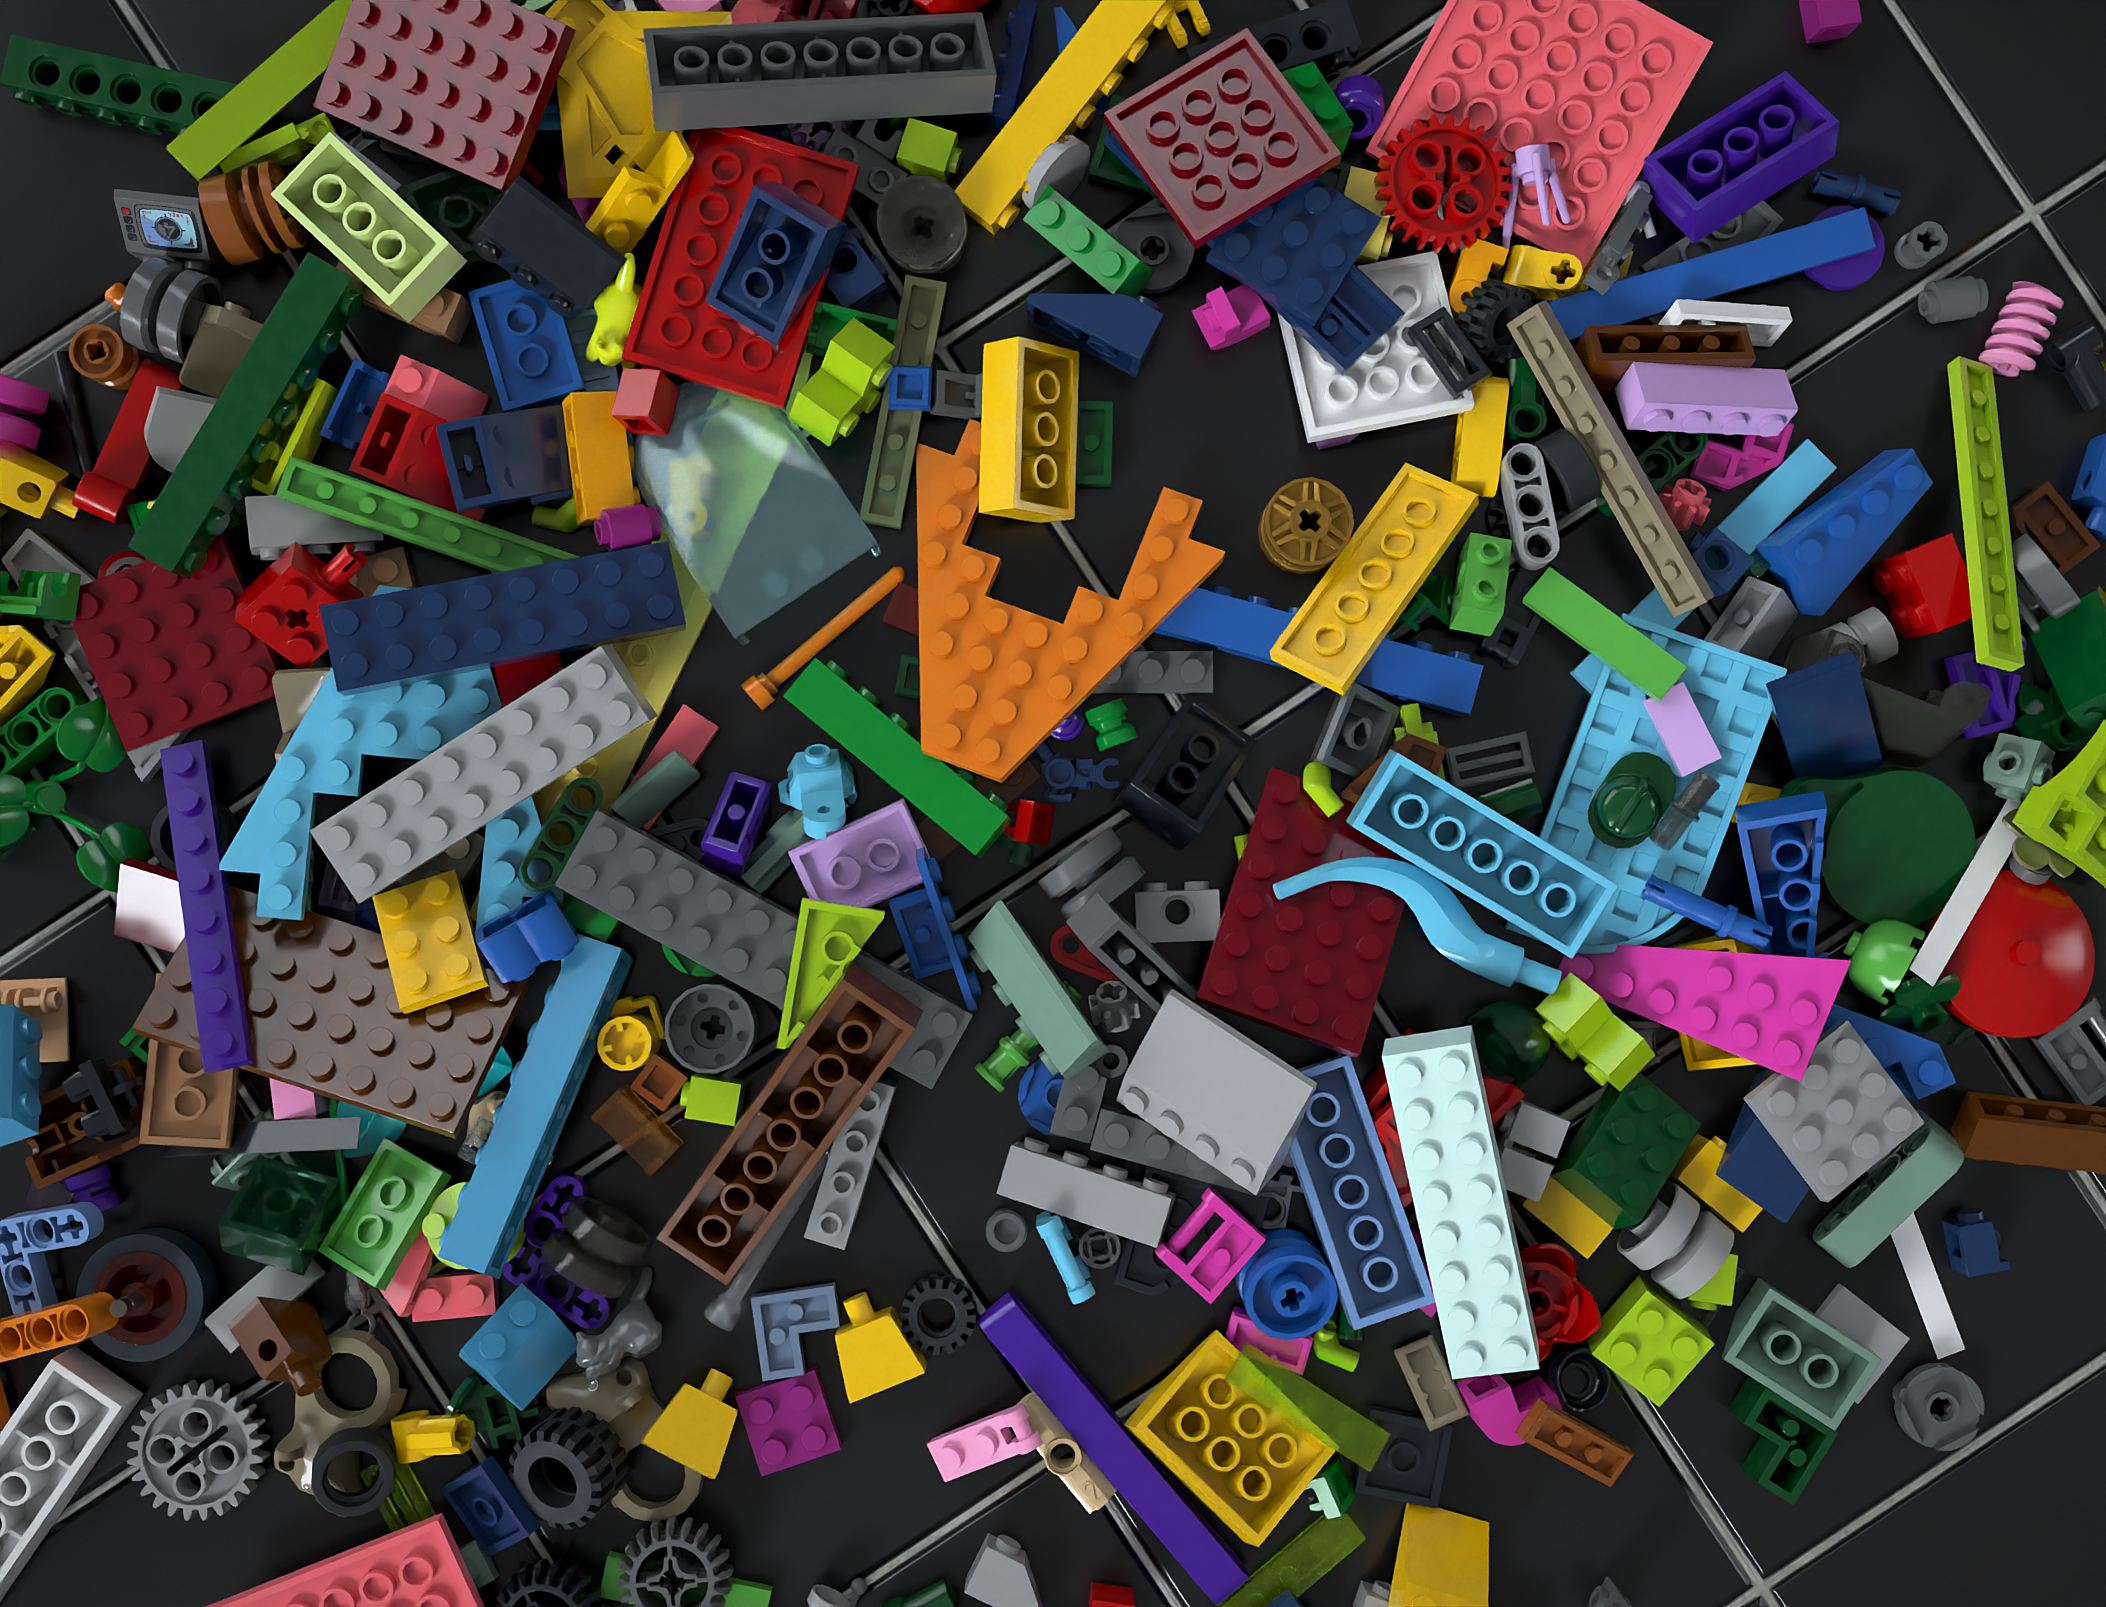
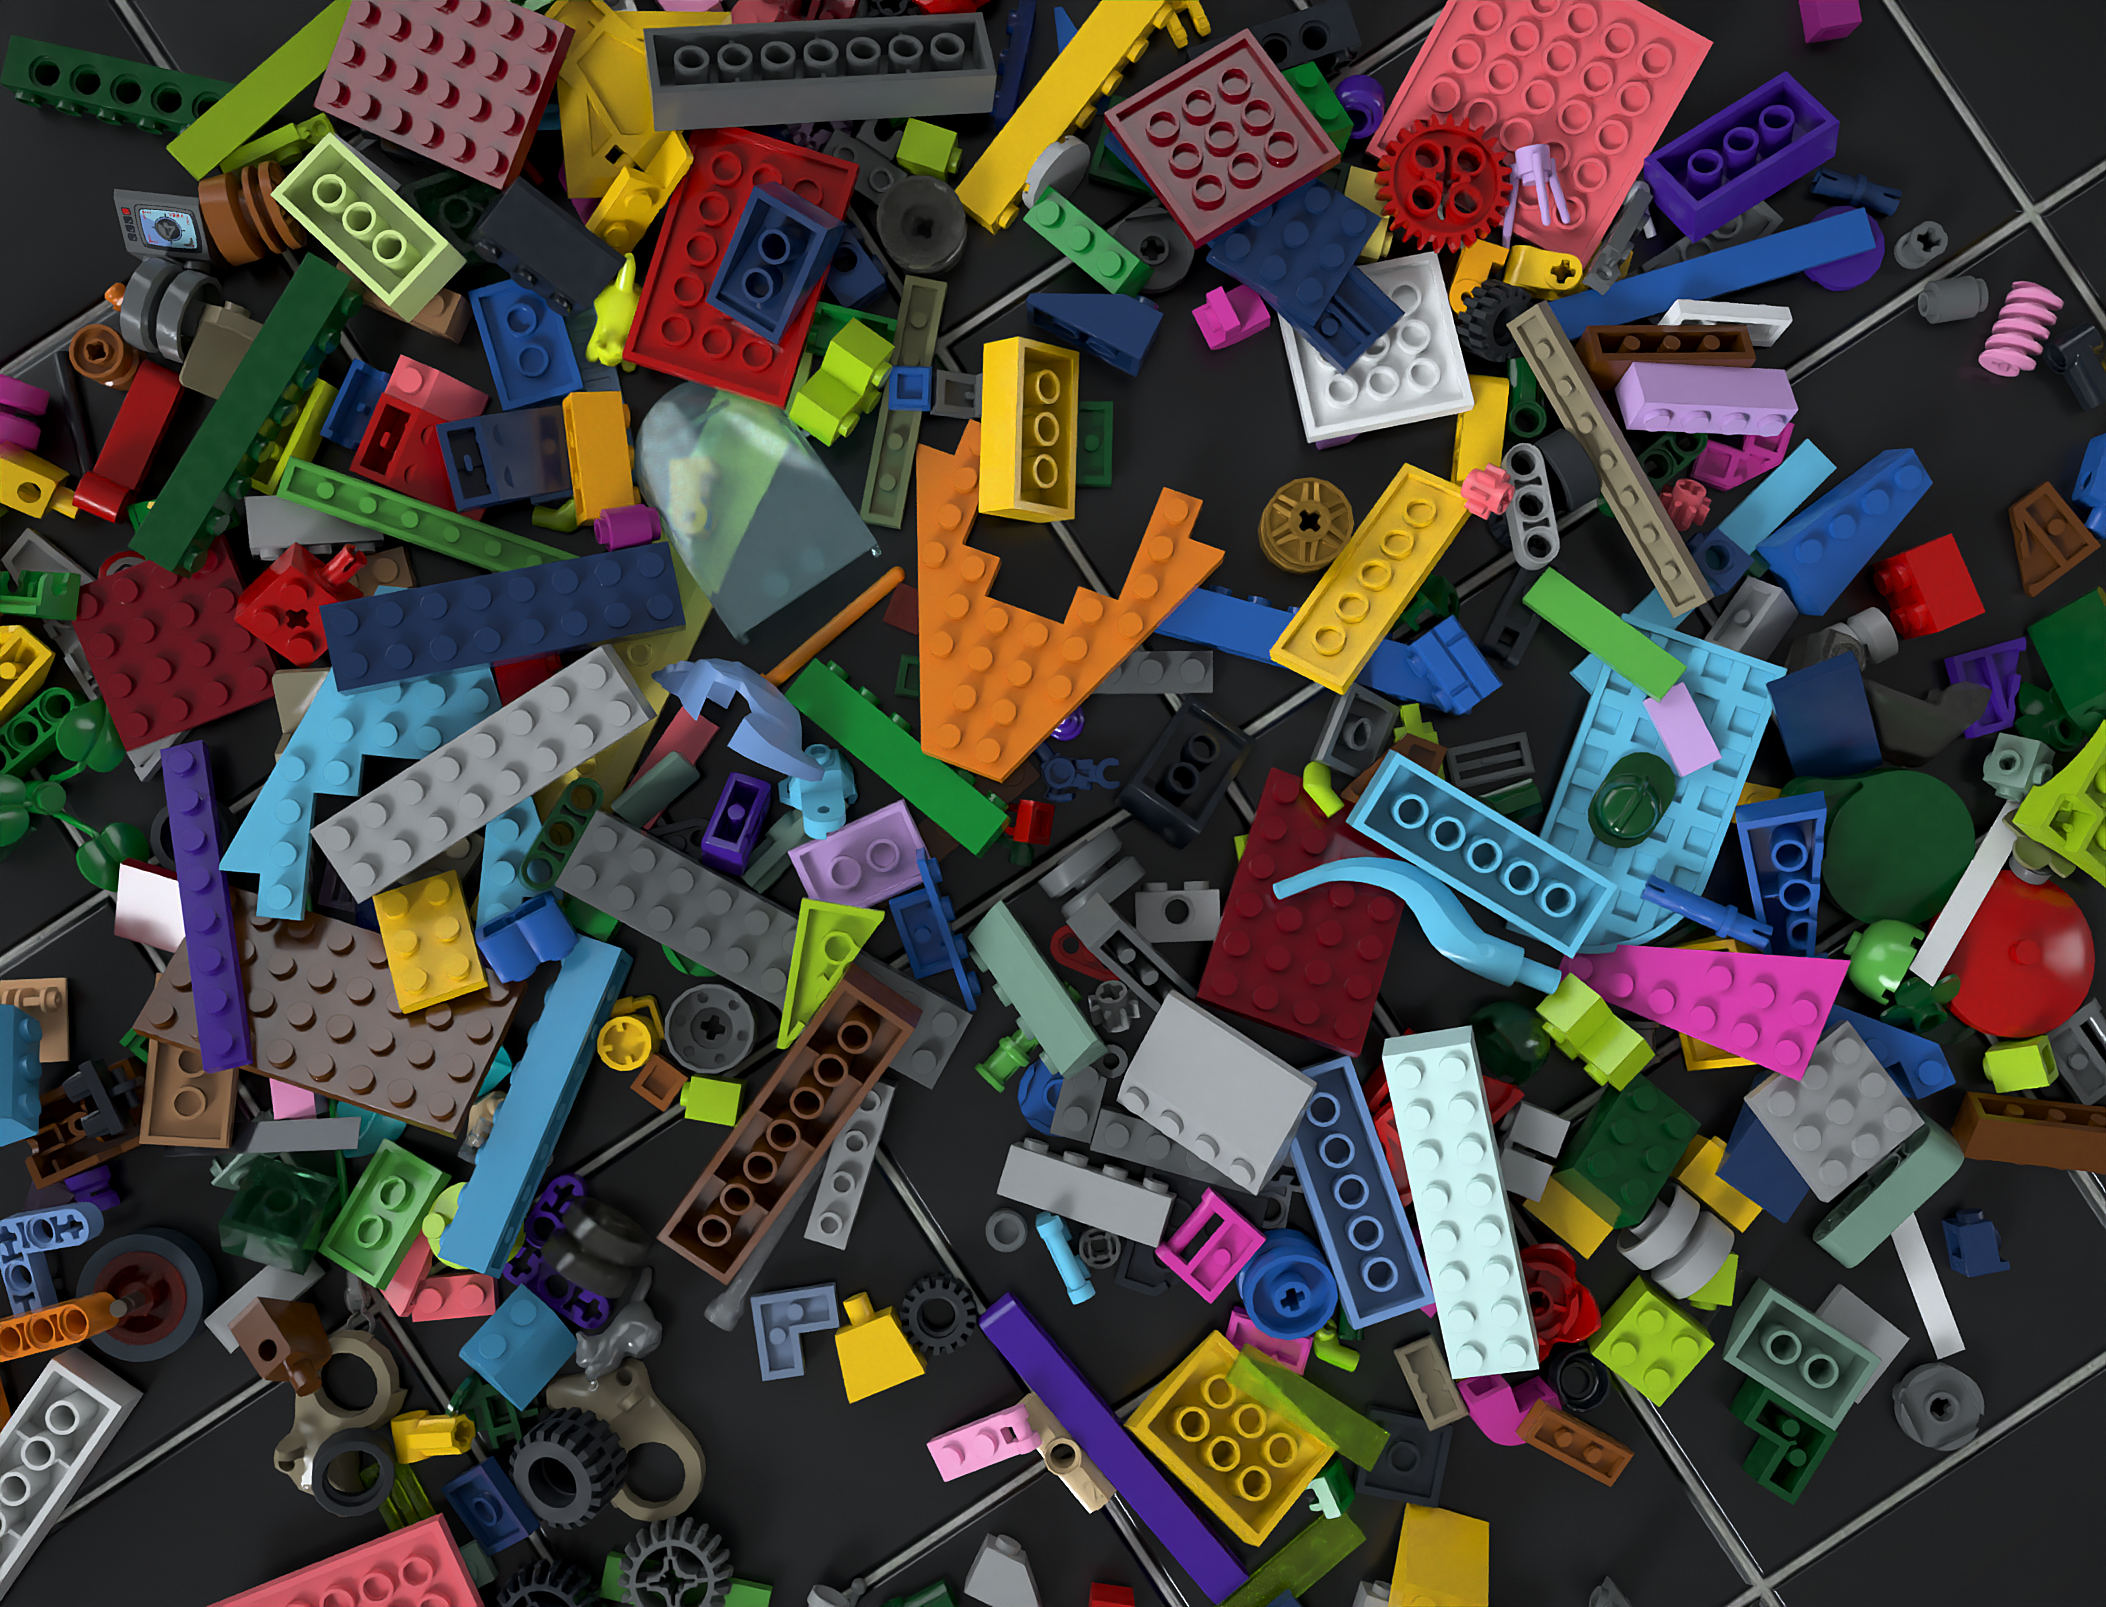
light grey gear [127,1379,270,1521] -> none
light grey tile [144,386,218,473] -> none
clear orange hinge [590,1085,684,1177] -> none
red brick [611,366,680,436] -> none
yellow torso [640,1368,738,1479] -> none
magenta plate [735,1366,842,1477] -> none
green wheel [1085,698,1138,752] -> none
black tile [1407,306,1492,400] -> none
bright green brick [1449,532,1512,637] -> none
clear smoke axle [1649,770,1720,851] -> none
lime plate [1947,356,2025,672] -> none
dark grey wheel [2011,532,2081,642] -> none
none -> medium blue animal [651,658,825,782]
none -> blue brick [1406,615,1503,716]
none -> coral gear [1461,463,1515,520]
none -> lime brick [1983,1034,2059,1093]

